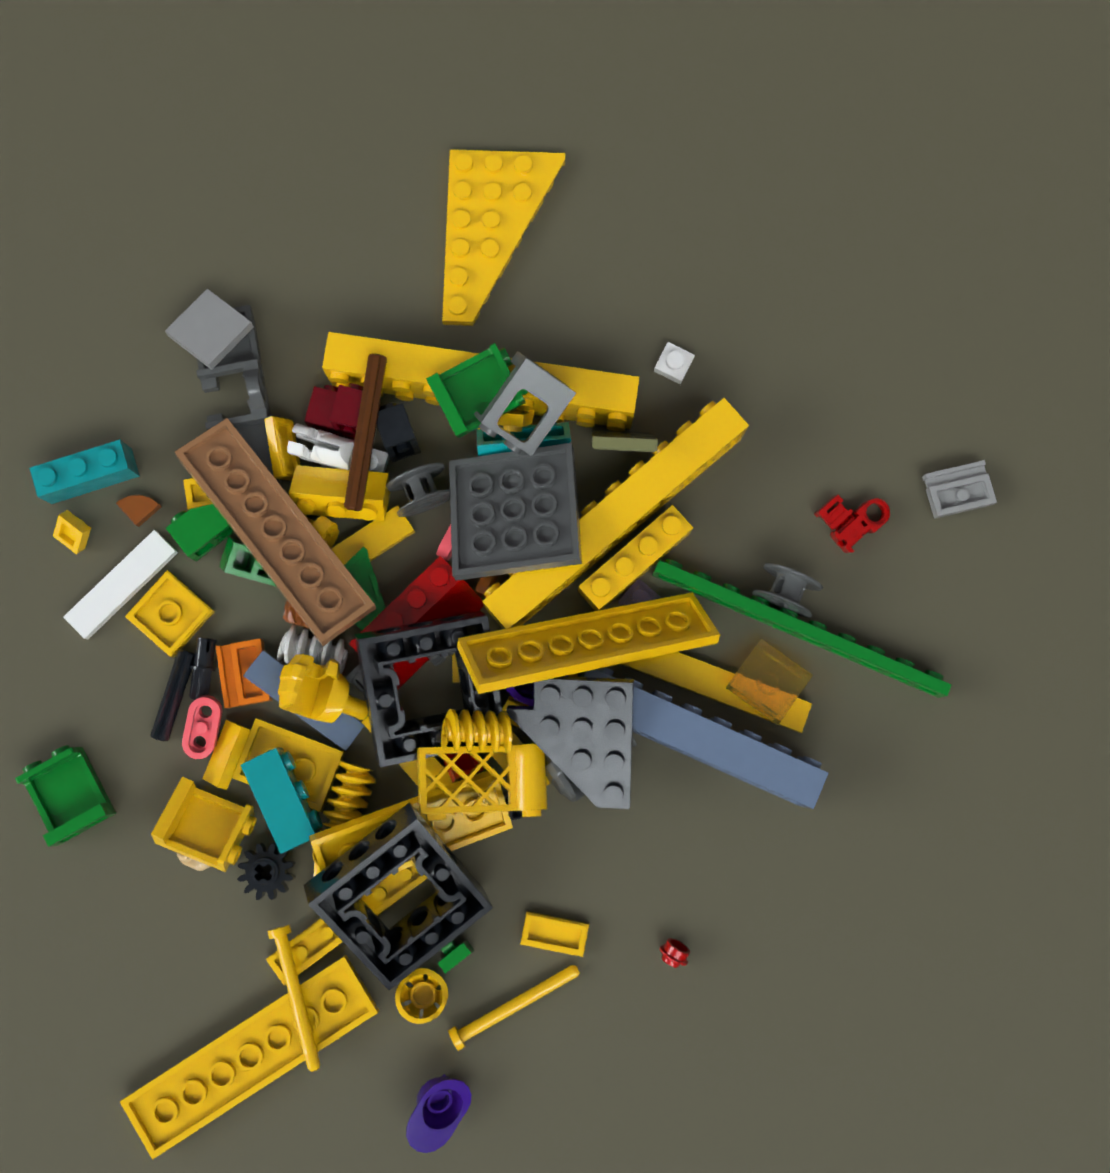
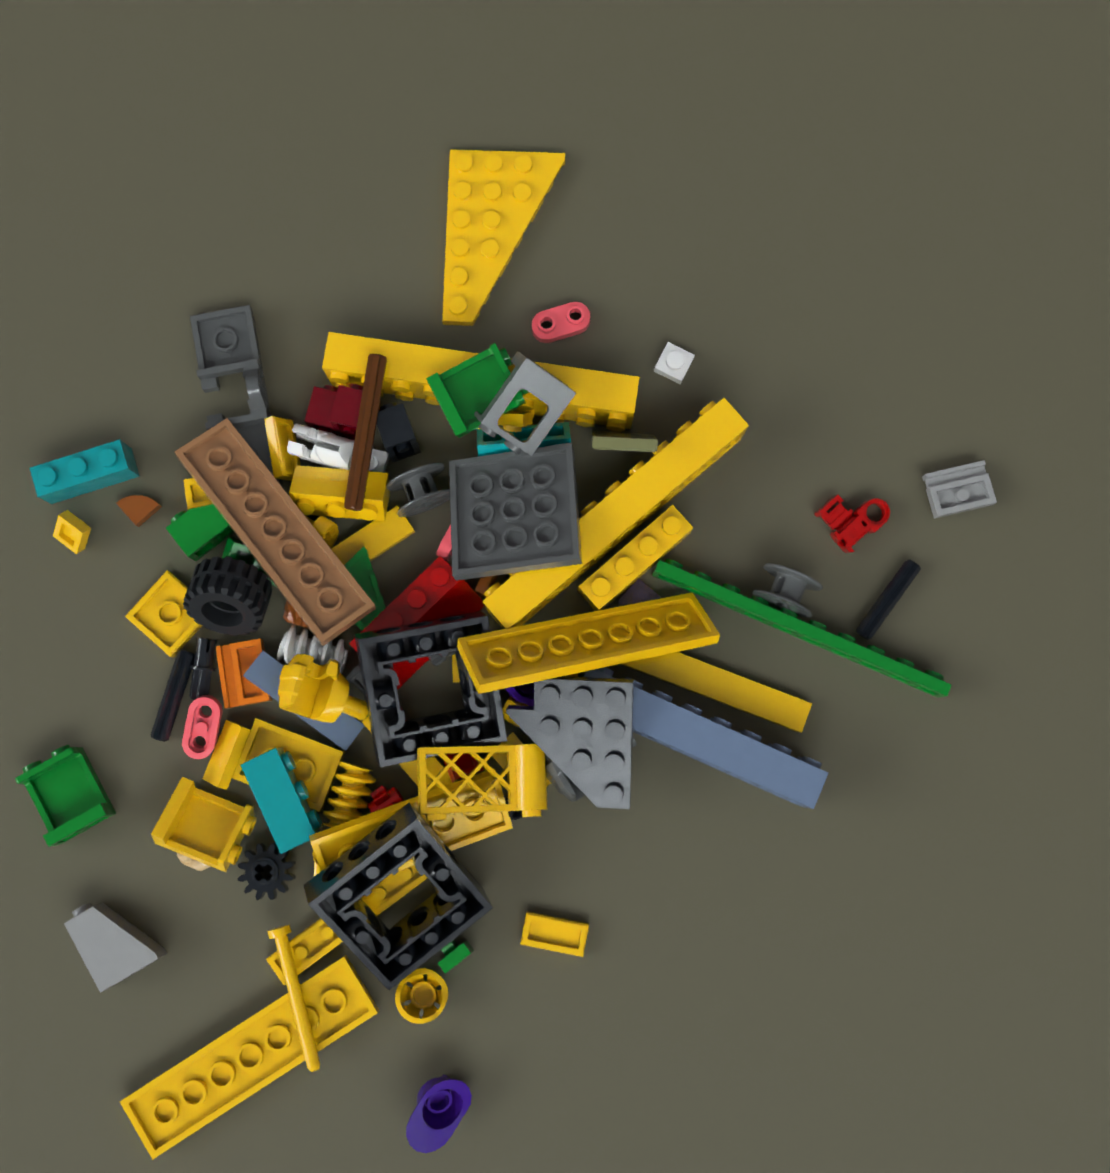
white tile [64,530,178,640] -> none
light grey tile [165,289,254,370] -> none
yellow piece [441,709,512,753] -> none
yellow bar [448,965,580,1051] -> none
red plate [659,938,690,968] -> none
clear yellow tile [726,639,813,725] -> none
none -> light grey slope [64,902,168,993]
none -> black tyre [183,556,273,636]
none -> red gear [367,785,405,813]
none -> coral plate [532,302,590,343]
none -> black axle [856,559,921,640]

